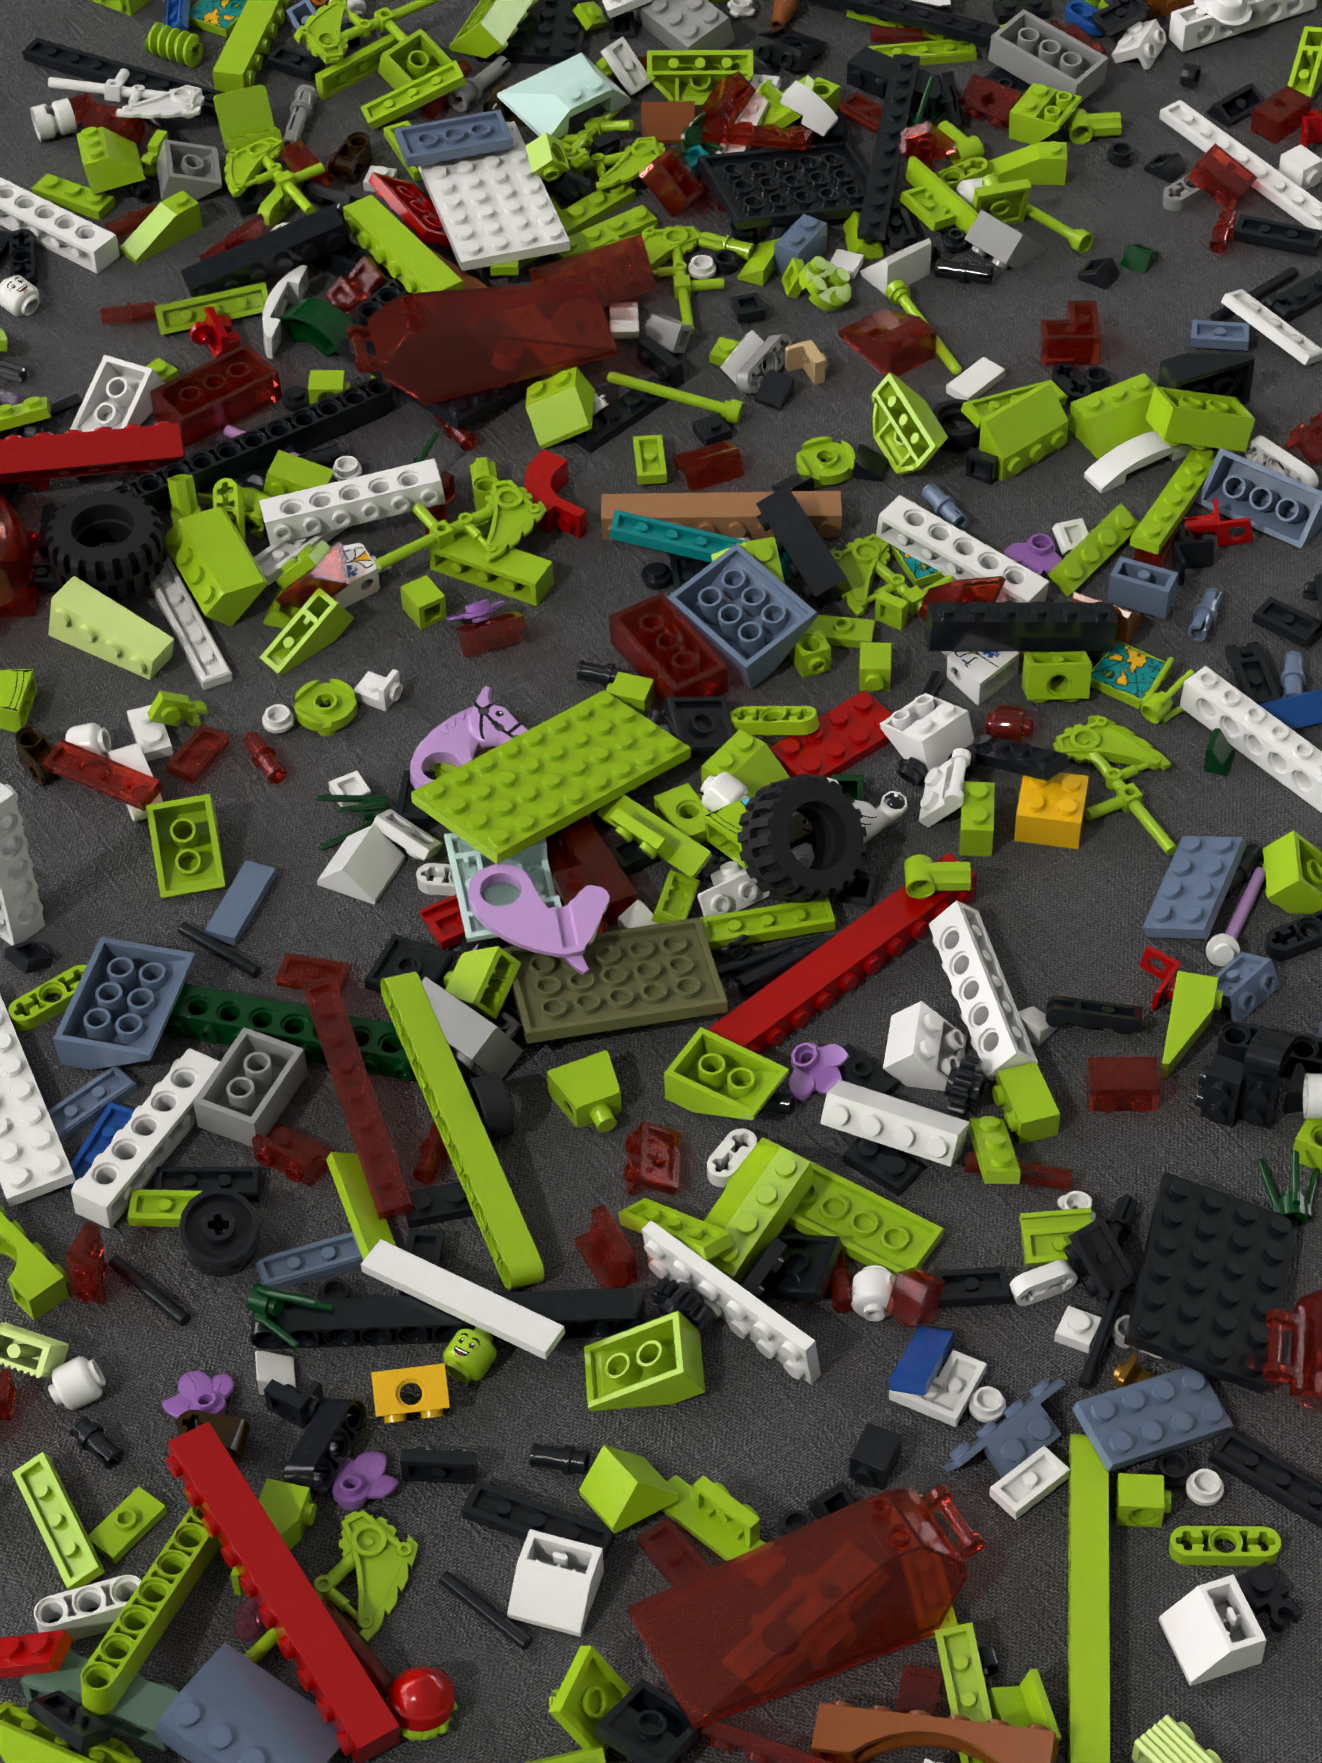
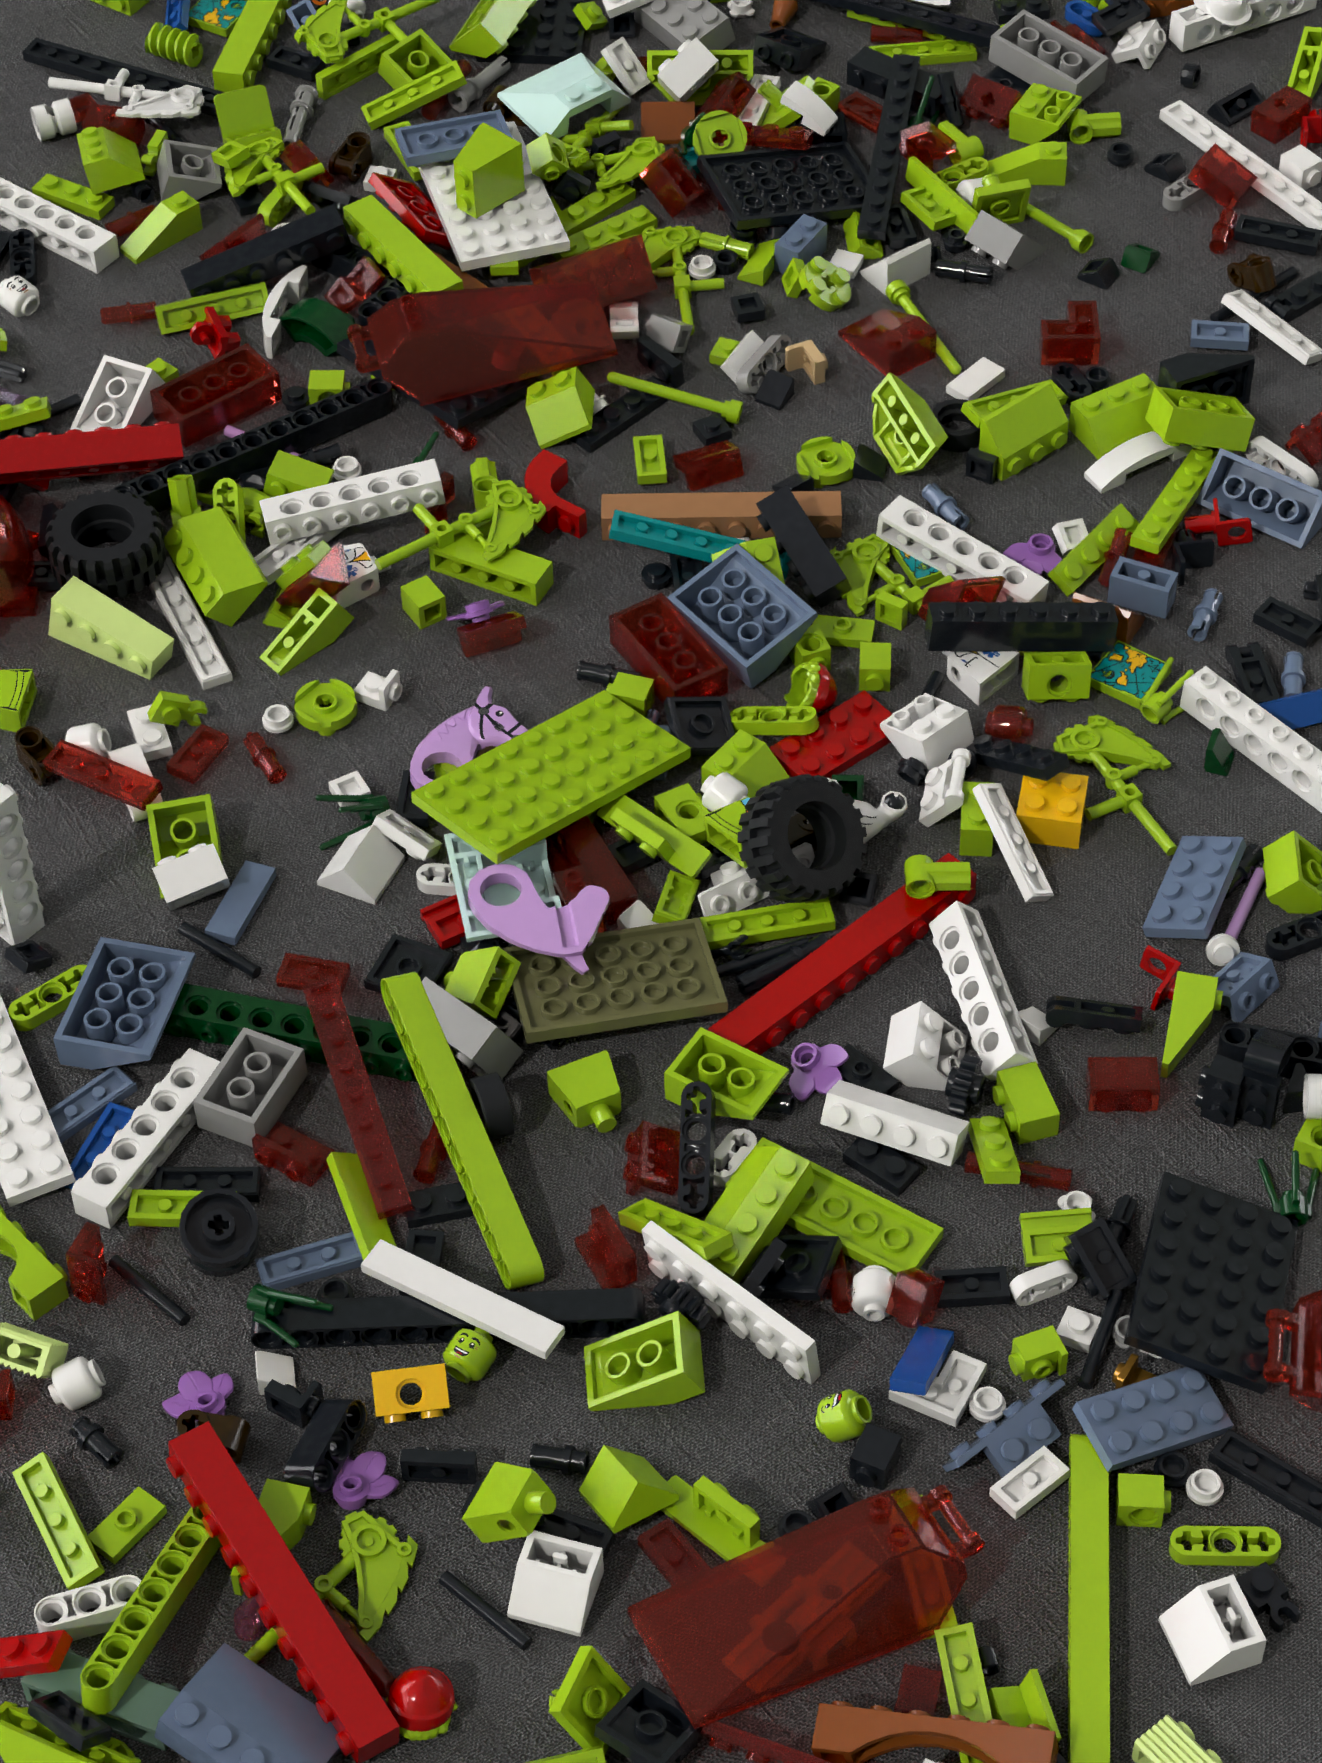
none -> white brick [152,843,231,911]
none -> lime plate [211,140,251,170]
none -> lime slope [453,122,525,219]
none -> lime torso [462,1462,556,1543]
none -> white brick [657,37,719,101]
none -> black beam [678,1081,716,1218]
none -> lime plate [692,110,747,156]
none -> lime hair [784,661,838,713]
none -> lime head [815,1389,872,1443]
none -> white tile [972,783,1054,902]
none -> lime brick [1008,1325,1069,1382]
none -> clear red axle [1098,528,1133,587]
none -> dark brown piece [1227,253,1277,293]

